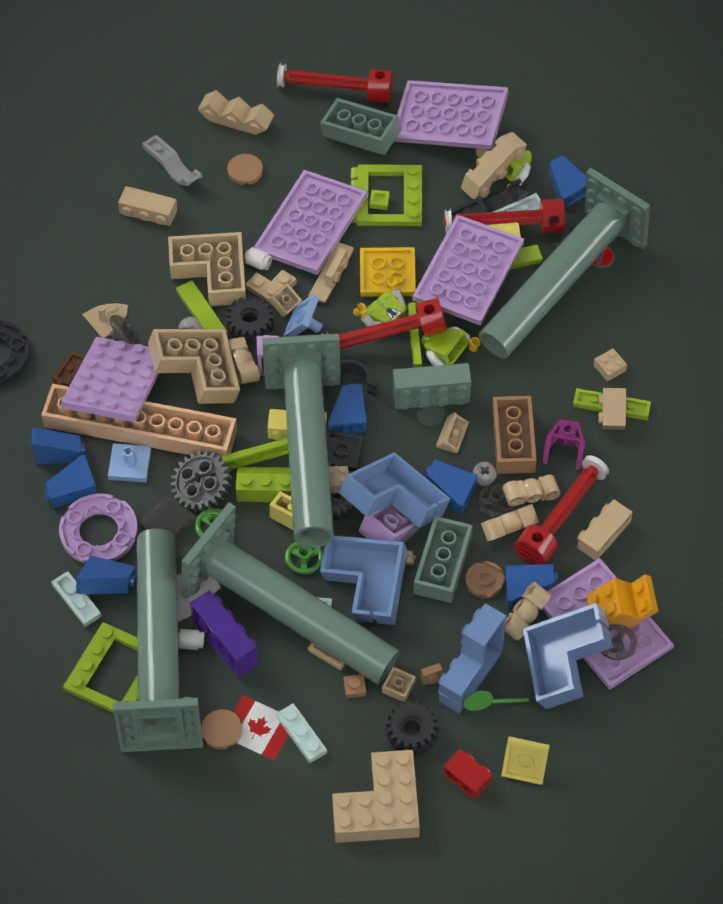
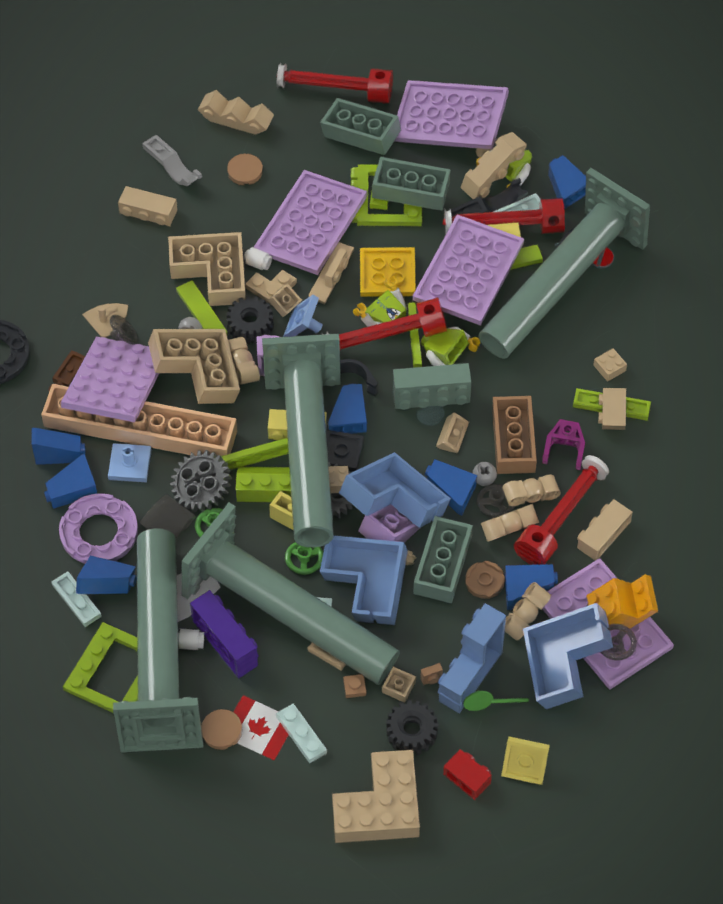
none -> sand green brick [372,157,451,211]

